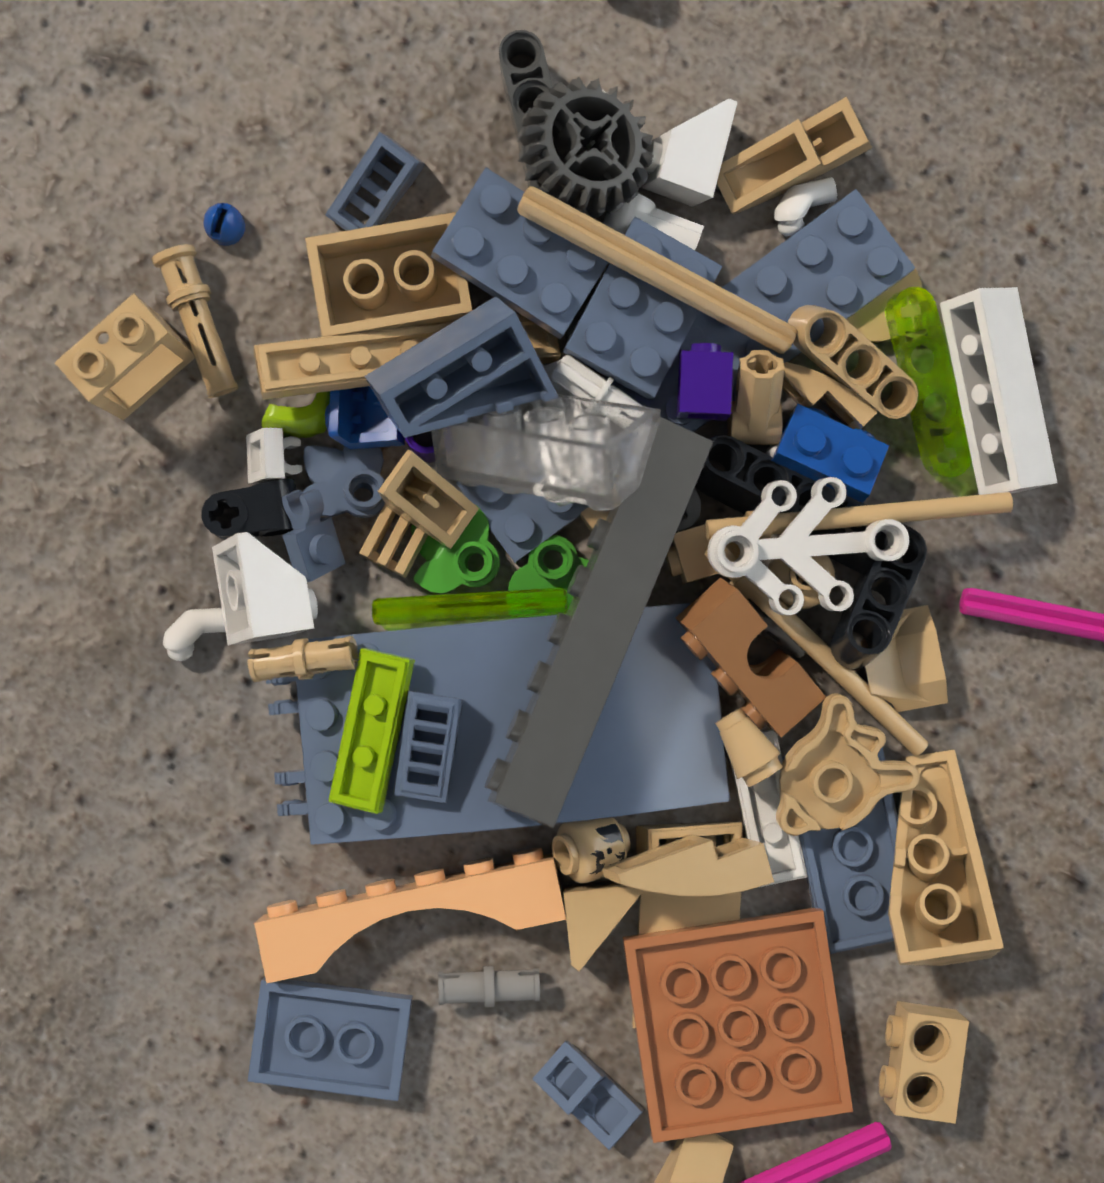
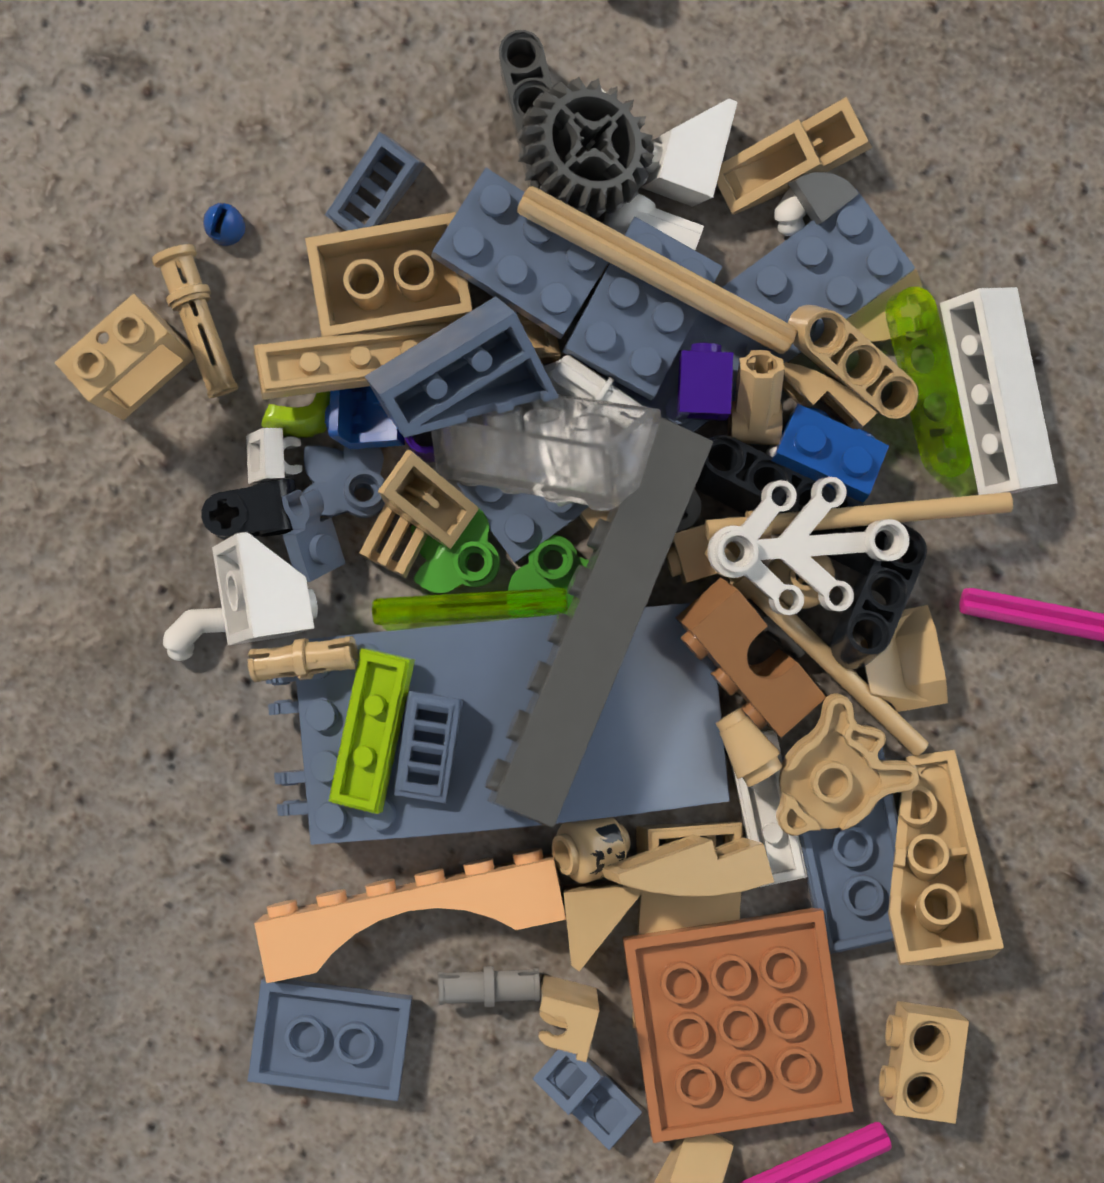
none -> tan hinge [539,974,599,1062]
none -> dark grey tile [788,172,859,224]

